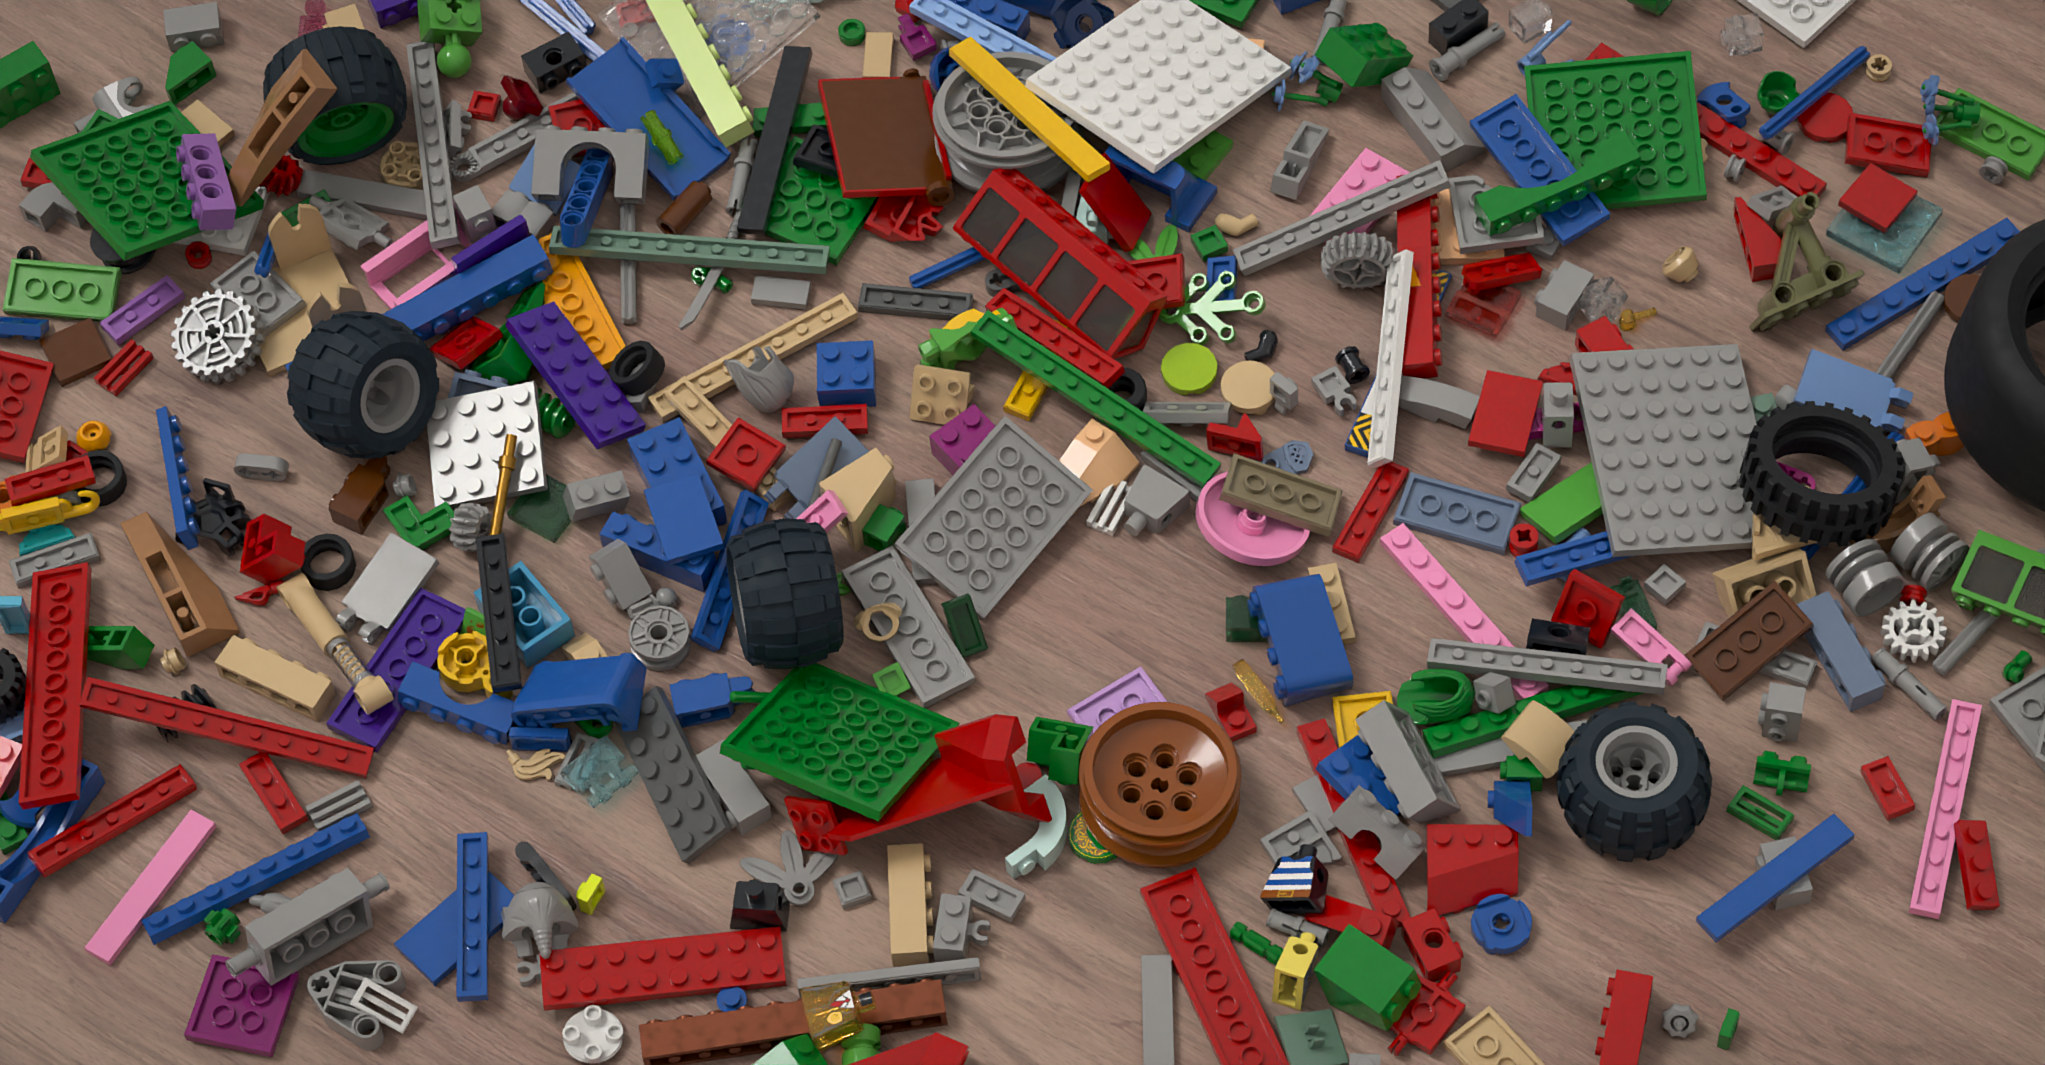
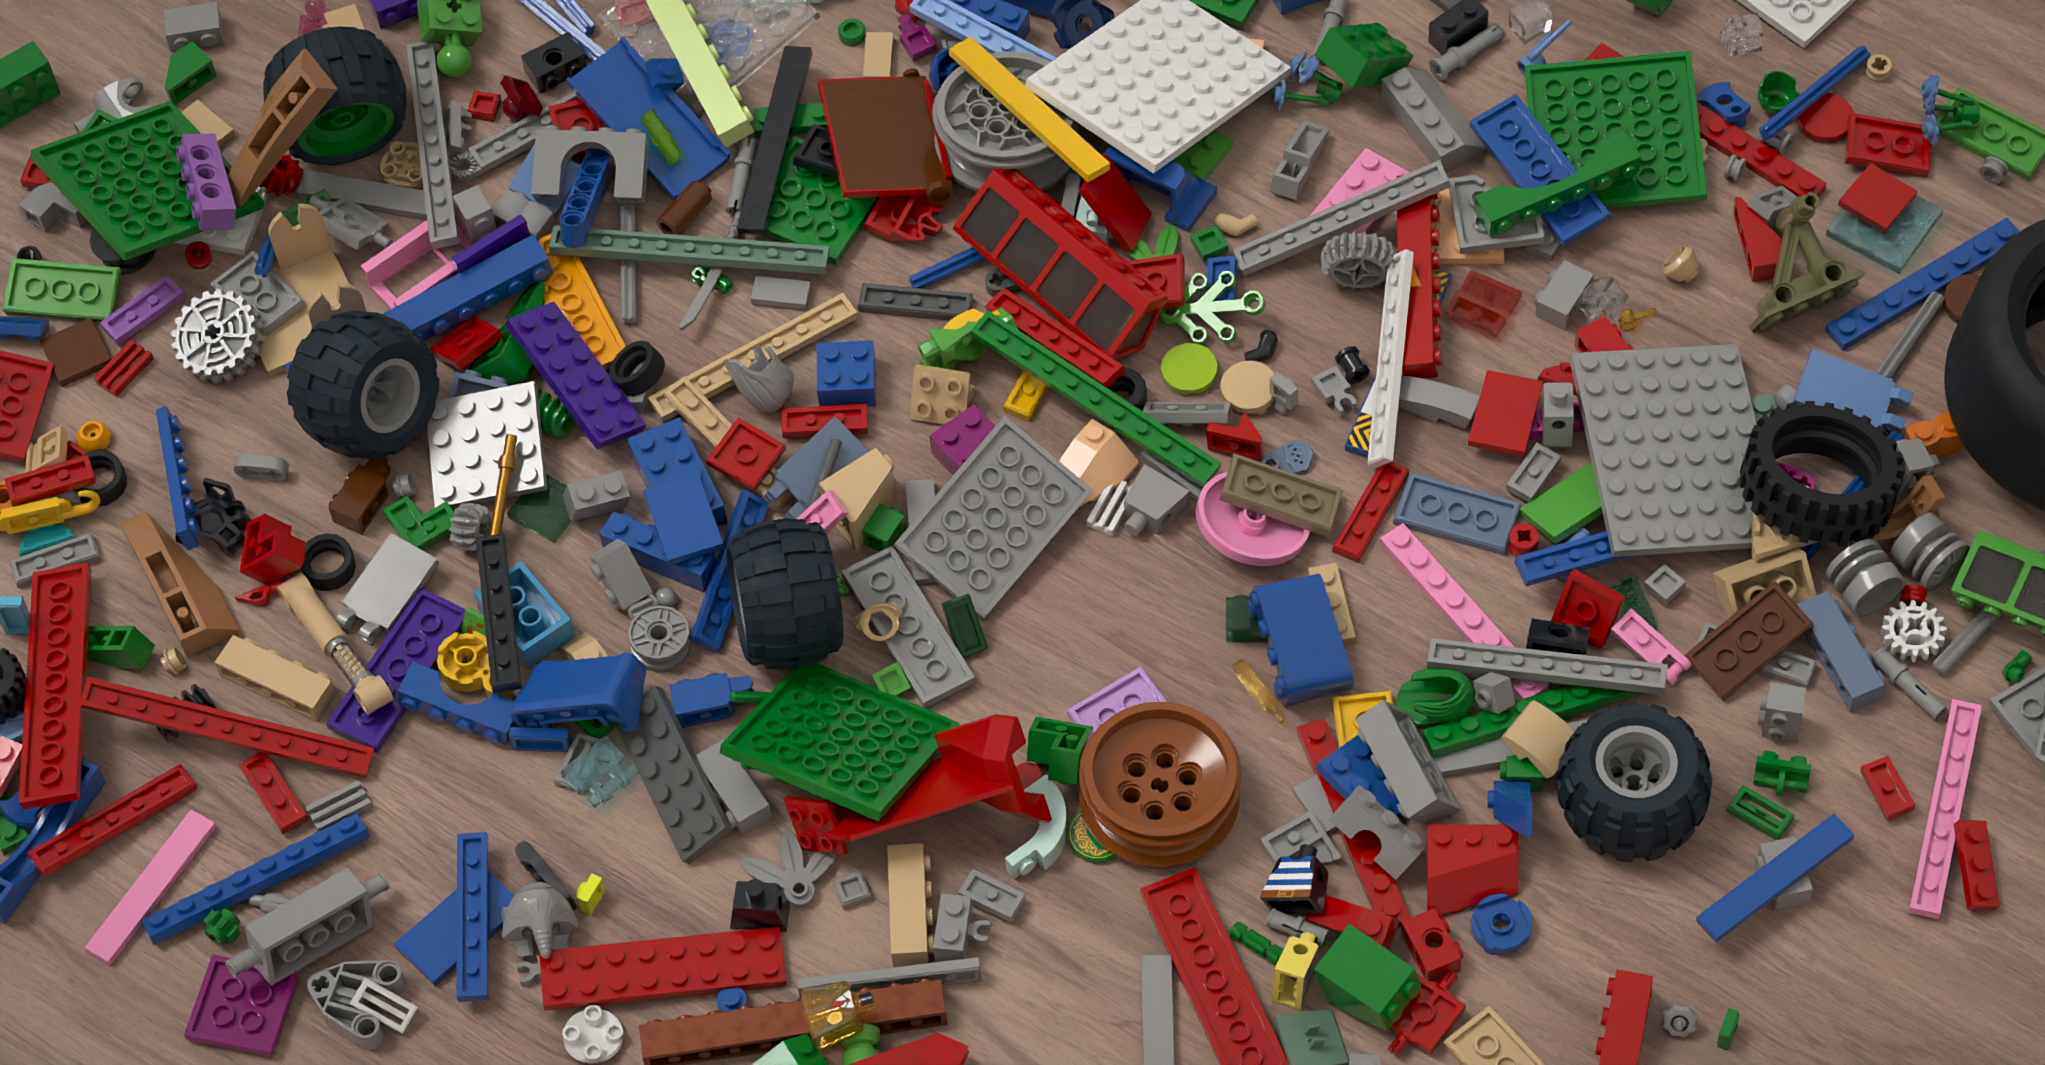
tan piece [506,749,565,781] -> none
red slope [1205,682,1257,742] -> none
red hinge [1461,252,1542,295] -> none

